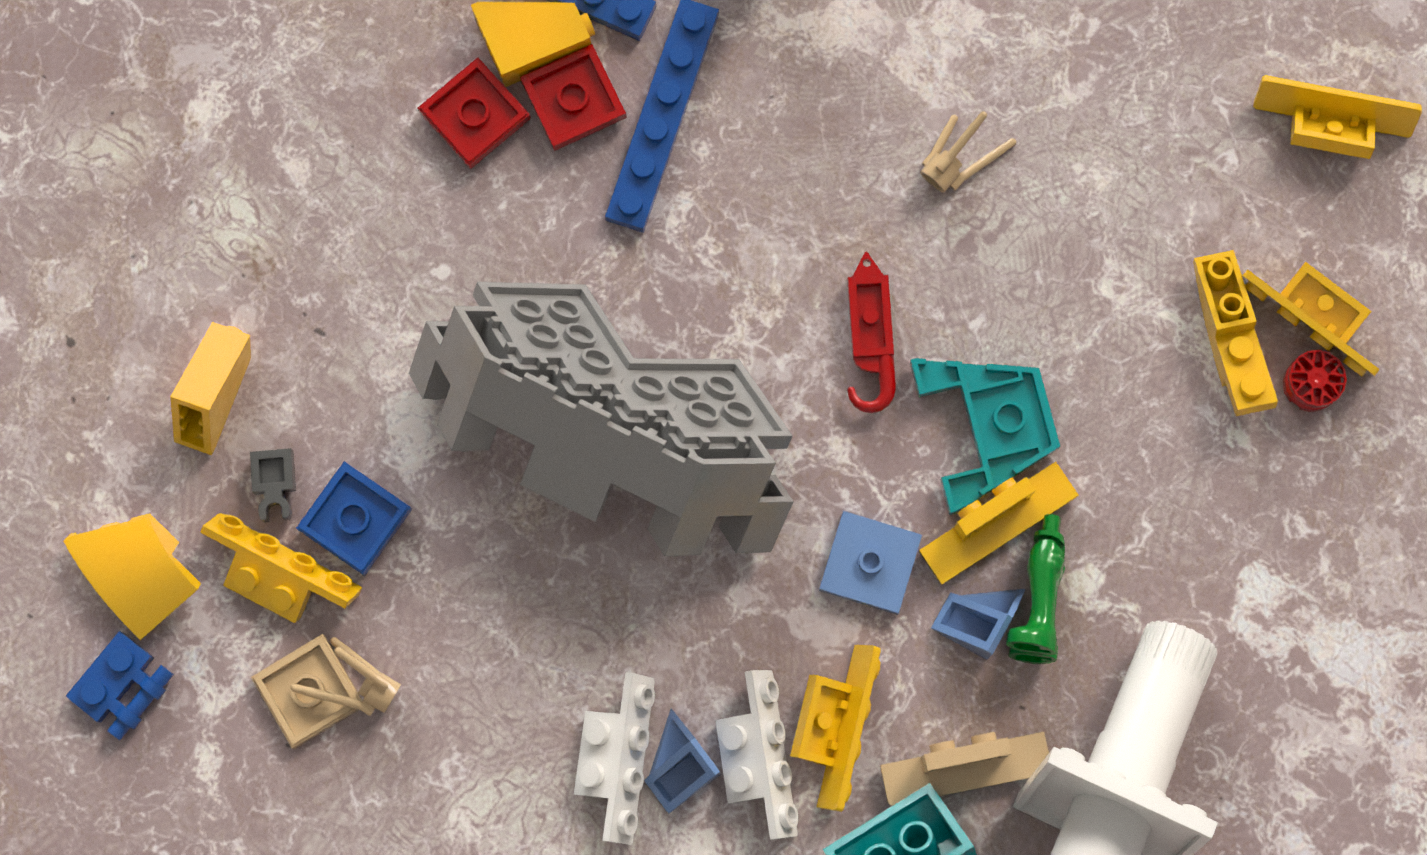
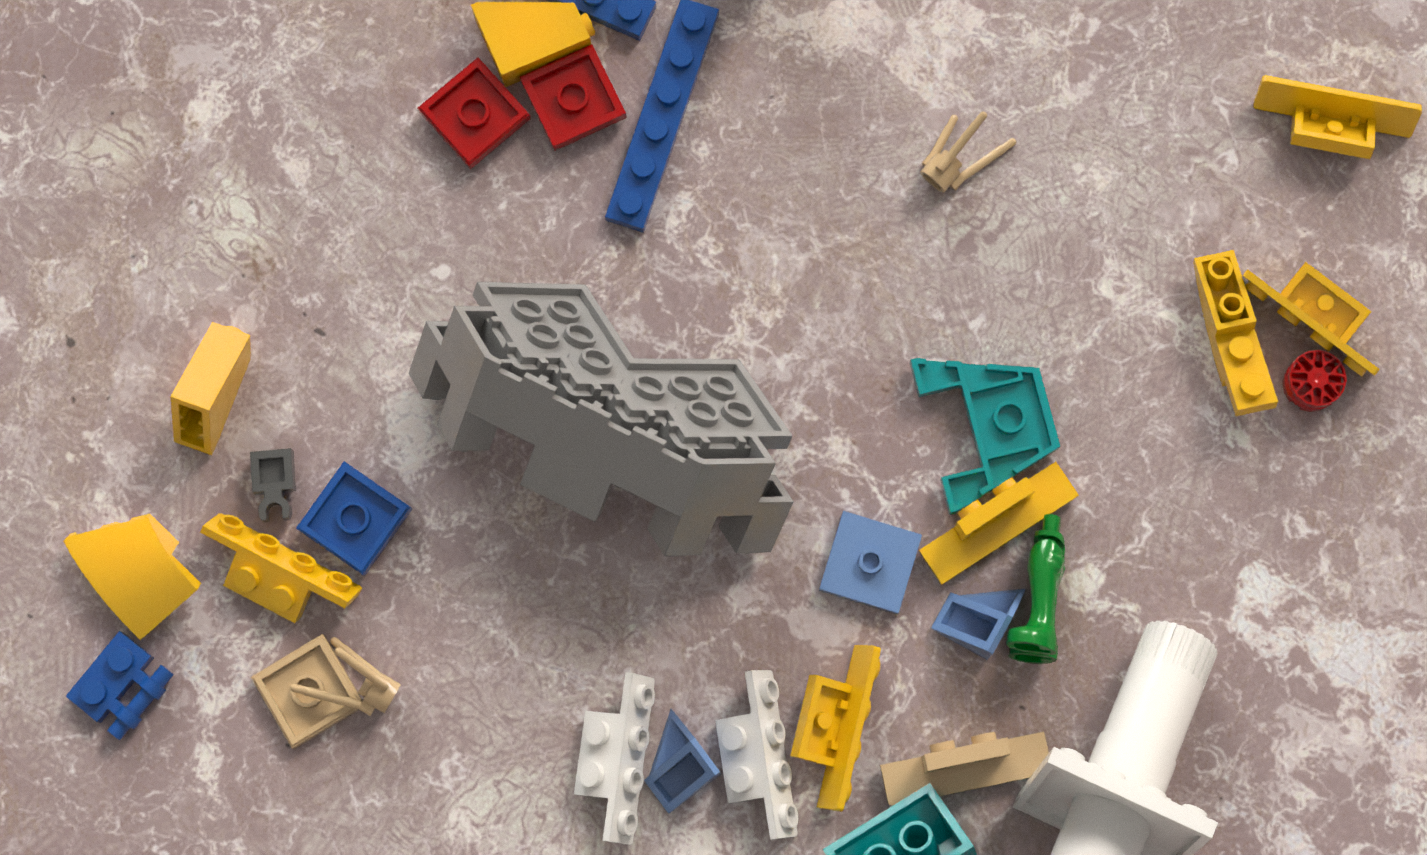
red plate [847,252,896,413] -> none

